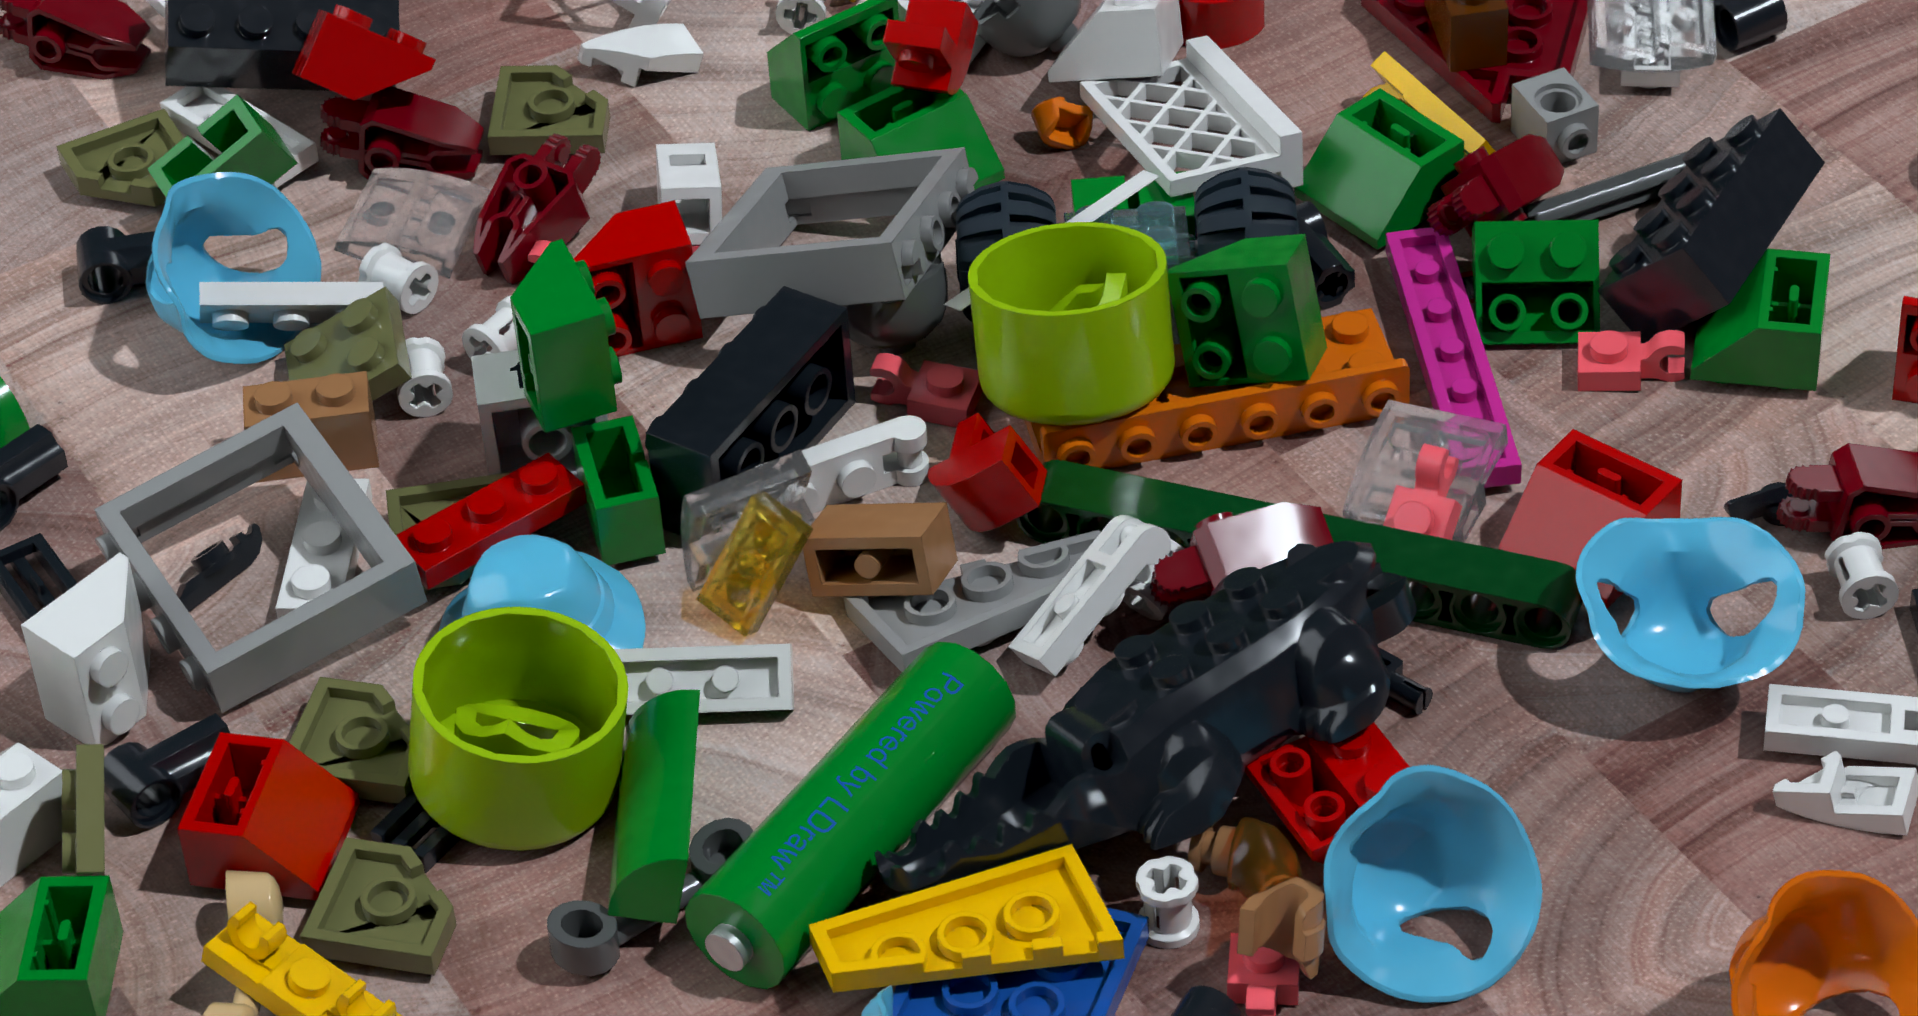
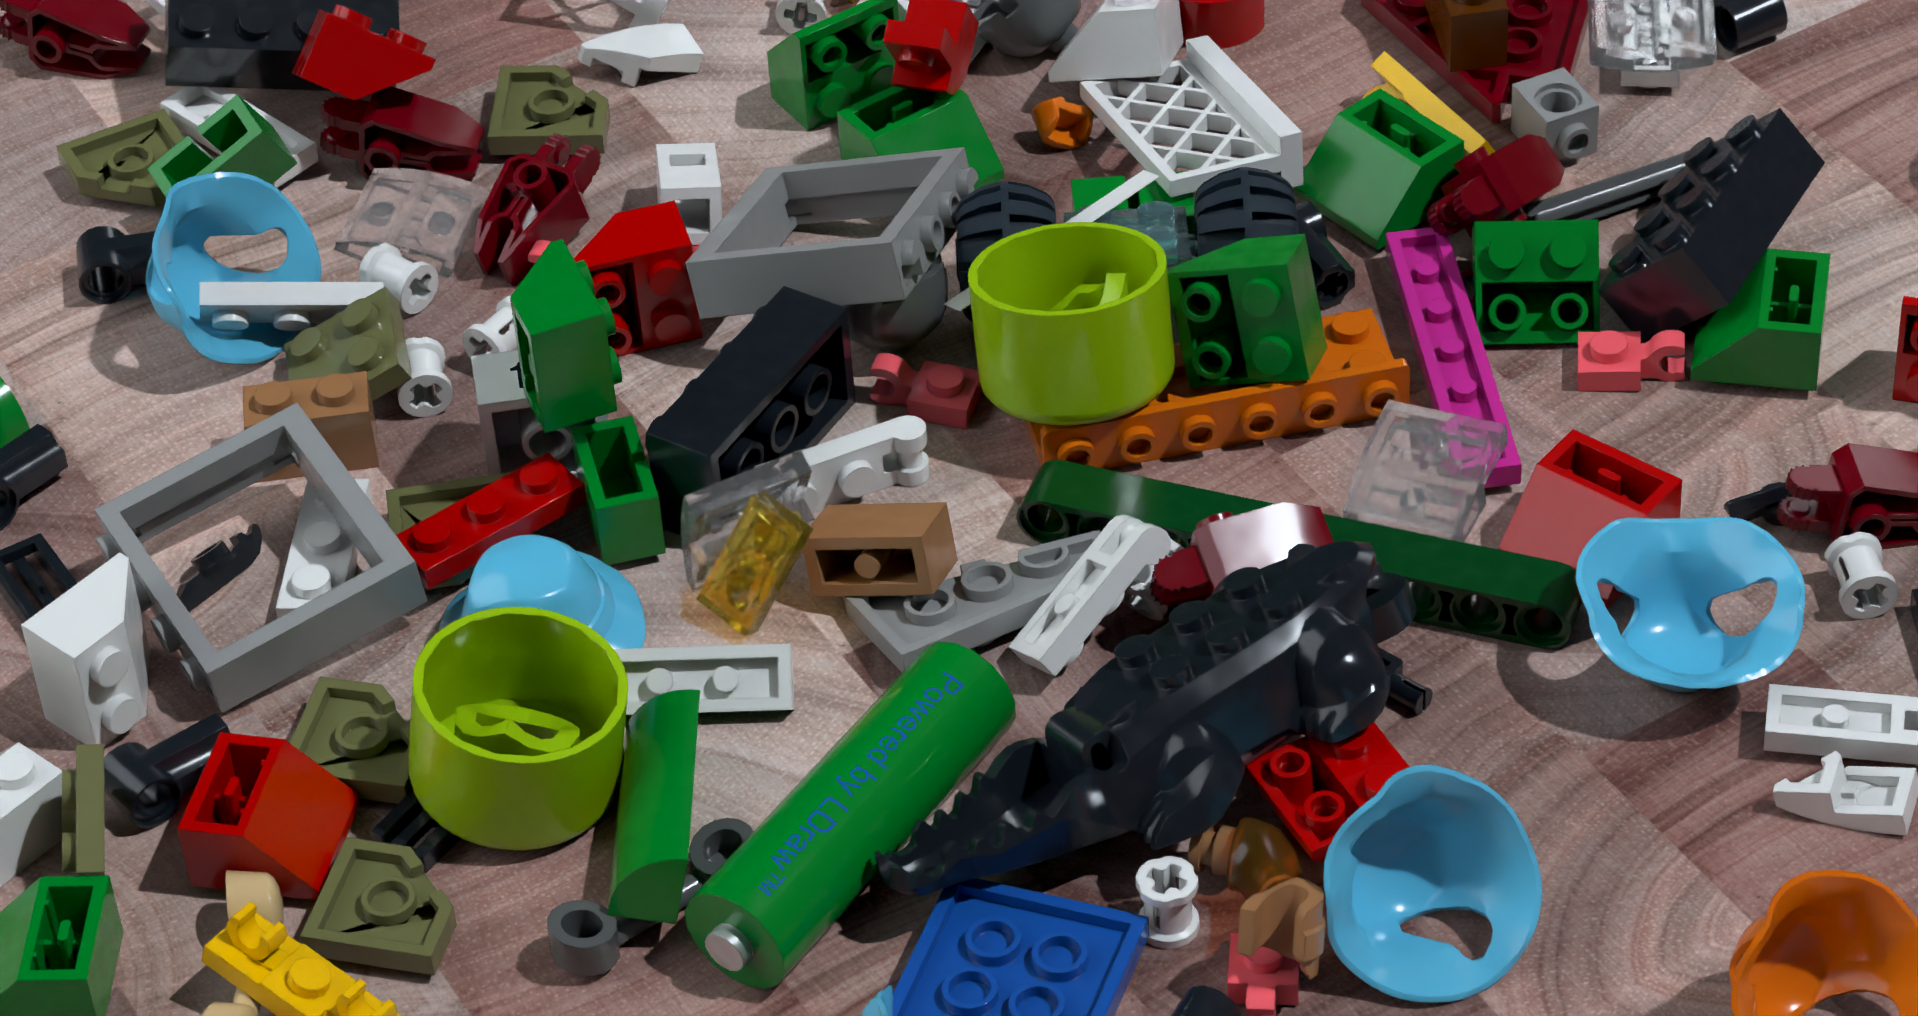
yellow wing [808,844,1124,993] -> none
red brick [928,413,1047,532] -> none
coral plate [1383,443,1463,540] -> none

